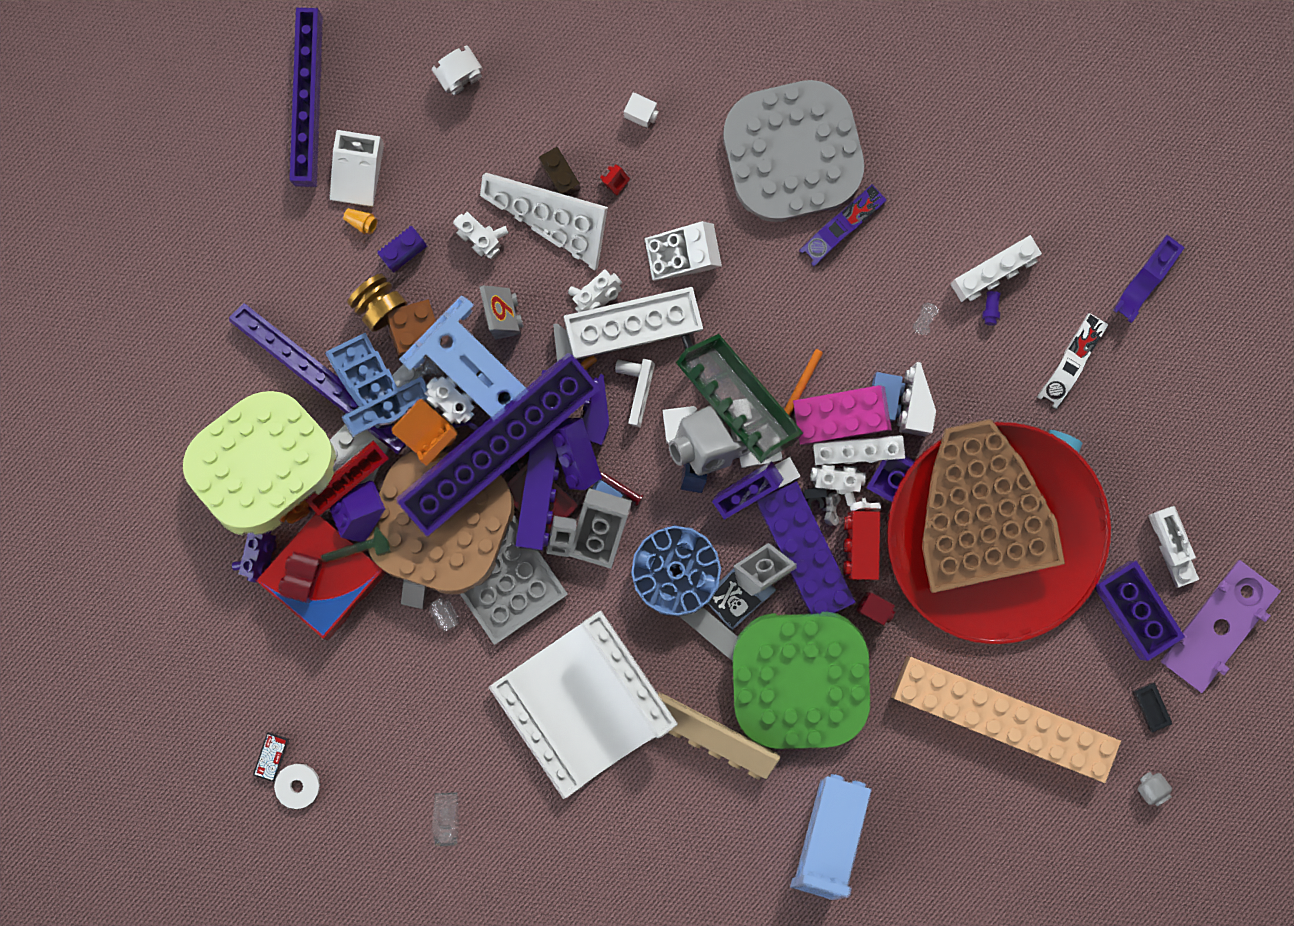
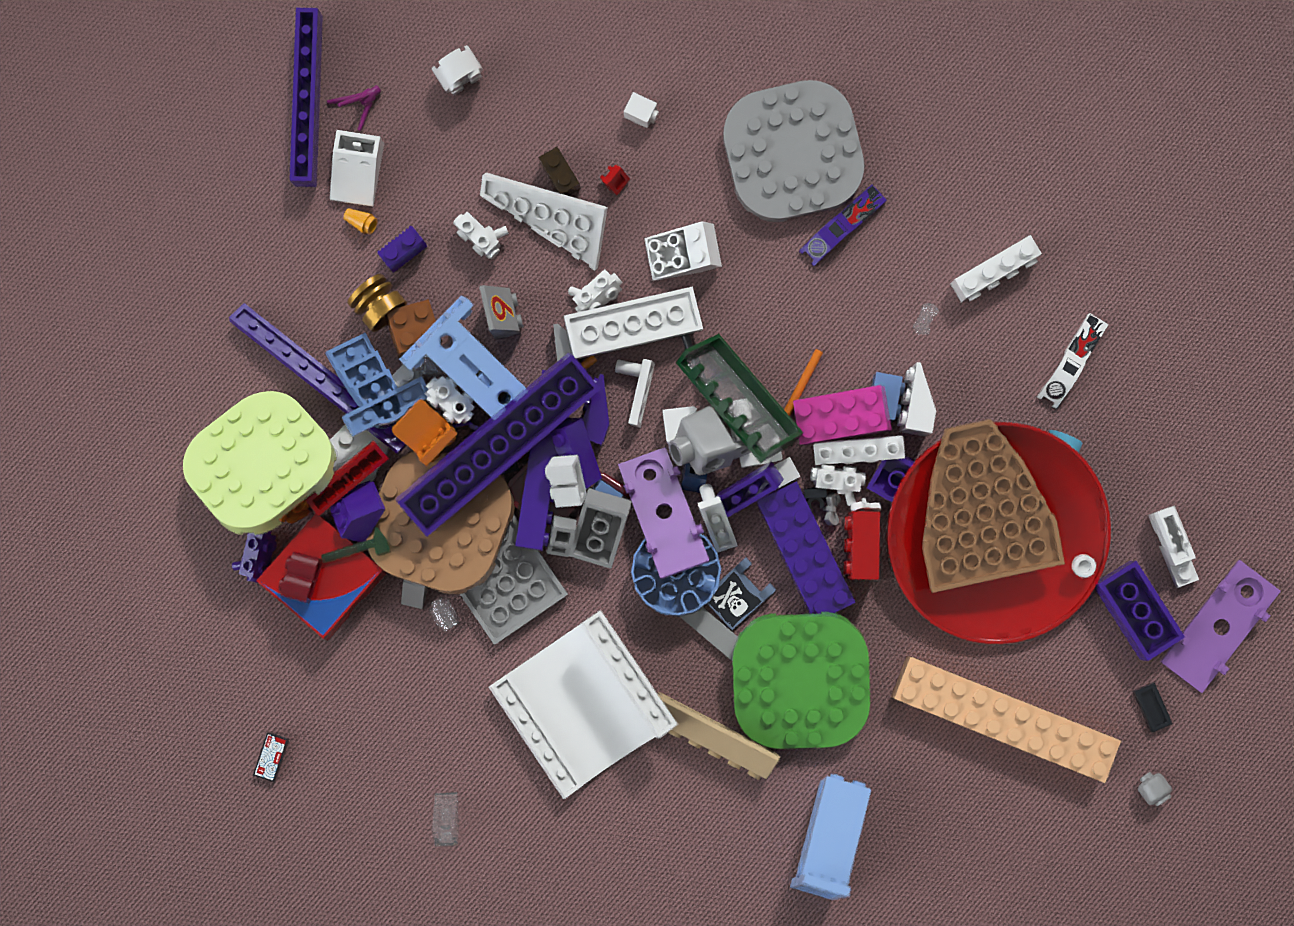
white tile [274,764,320,809] -> none
light grey slope [734,543,797,596] -> none
dark red brick [855,592,895,625] -> none
dark purple animal [982,291,1001,325] -> none
dark purple piece [1113,235,1185,323] -> none
none -> magenta plant [327,85,381,131]
none -> white piece [545,455,587,507]
none -> medium lavender piece [618,447,710,579]
none -> white piece [698,484,738,553]
none -> white tile [1072,554,1096,578]

